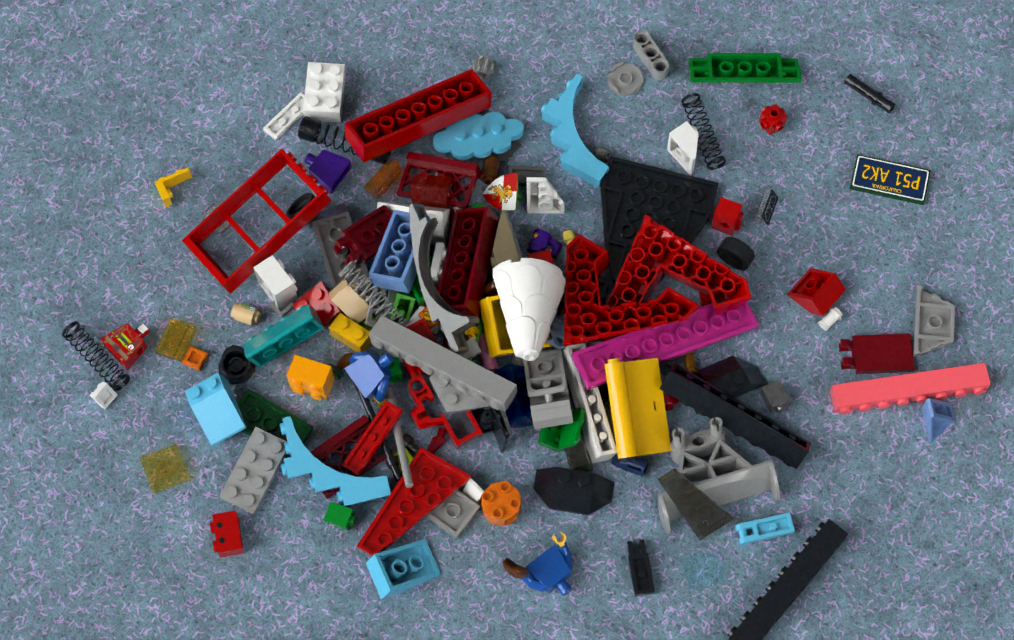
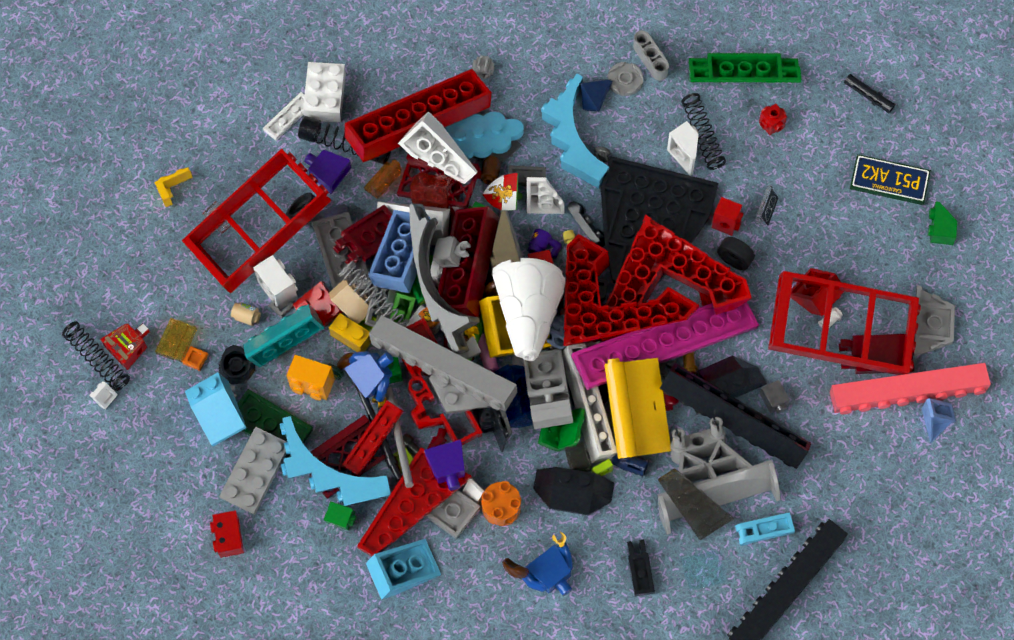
clear yellow tile [140,443,191,494] -> none
none -> white wedge [398,112,478,184]
none -> dark purple torso [424,440,465,491]
none -> light grey brick [433,236,471,268]
none -> black hinge [568,201,604,247]
none -> dark blue slope [581,79,613,111]
none -> lime tile [592,459,613,476]
none -> red window [768,271,921,375]
none -> green slope [927,201,957,245]

